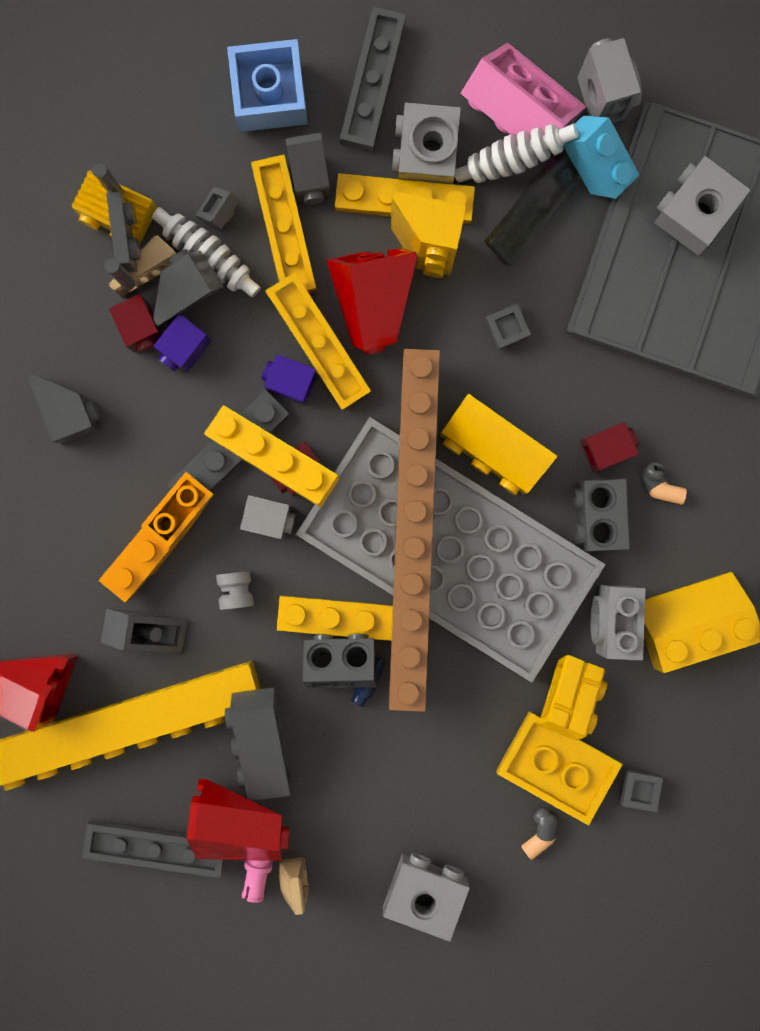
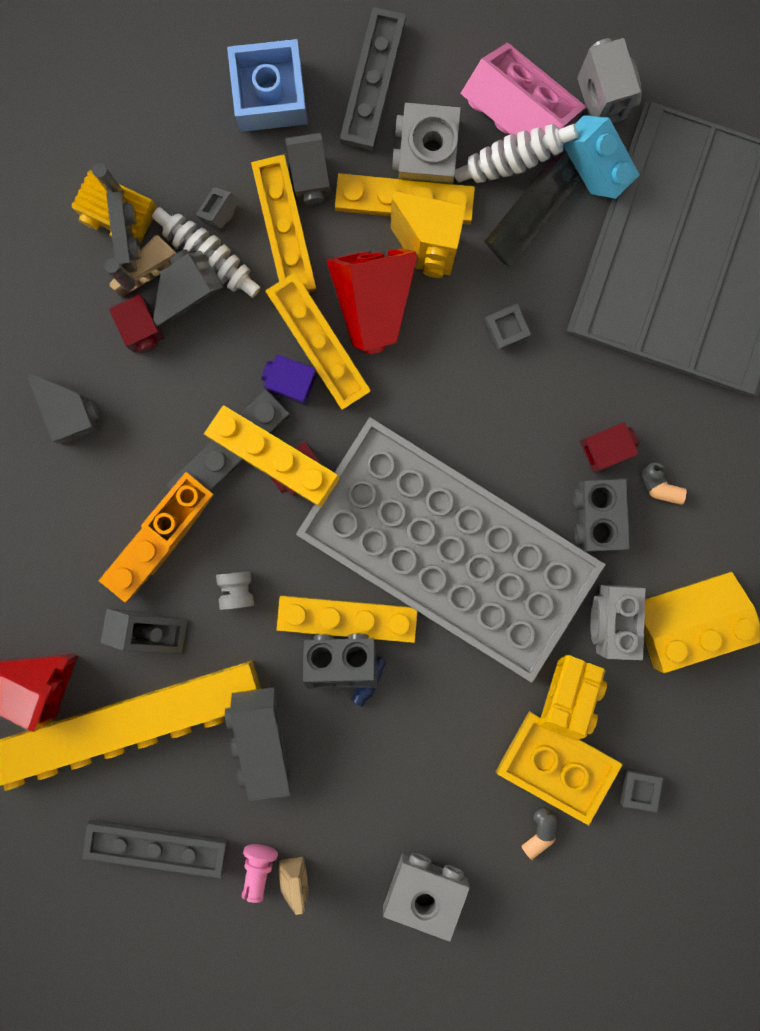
dark purple brick [153,314,212,373] -> none
red slope [187,779,290,861] -> none
light grey brick [240,495,296,539] -> none
medium nougat brick [389,349,440,712] -> none
yellow slope [440,394,557,496] -> none
light grey brick [654,156,750,256] -> none

